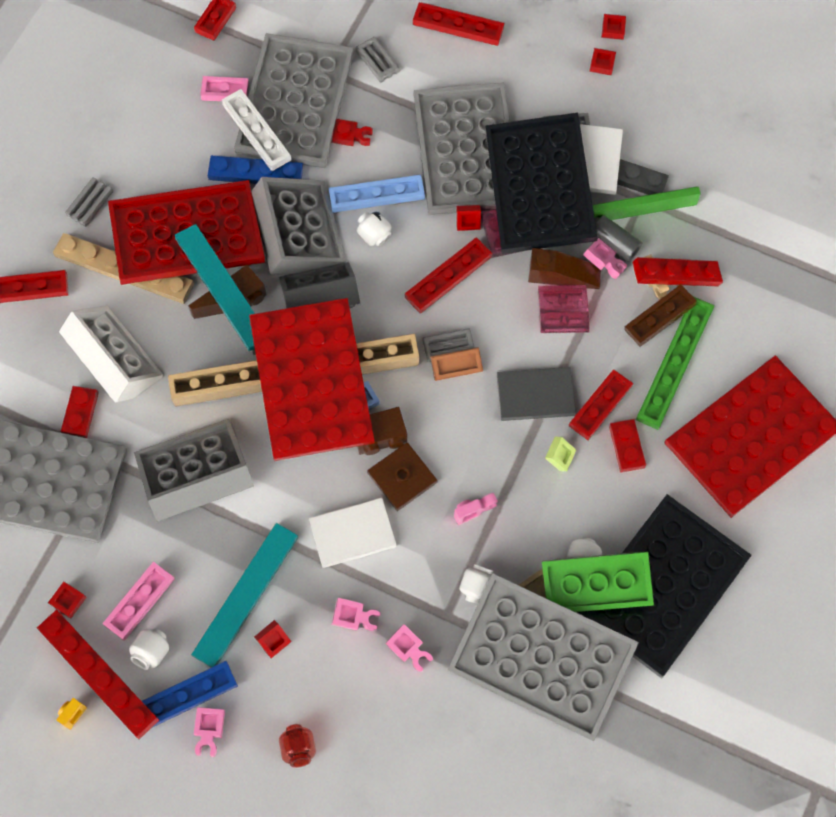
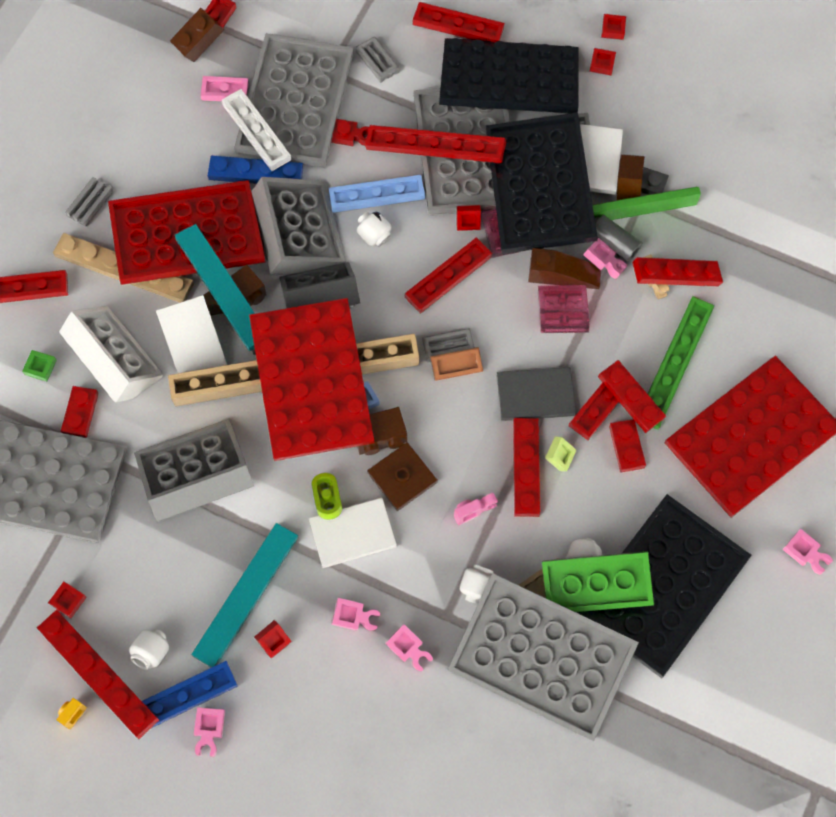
bright pink plate [102,562,175,641] -> none
clear red head [279,724,316,768] -> none
reddish brown plate [624,284,697,347] -> none
none -> bright green plate [22,350,57,382]
none -> white tile [156,295,227,373]
none -> reddish brown brick [170,8,225,62]
none -> lime plate [311,473,342,520]
none -> red plate [365,125,506,163]
none -> black plate [439,38,579,114]
none -> red plate [513,418,540,517]
none -> red plate [598,360,666,433]
none -> reddish brown slope [617,154,645,200]
none -> bright pink plate [783,529,833,575]

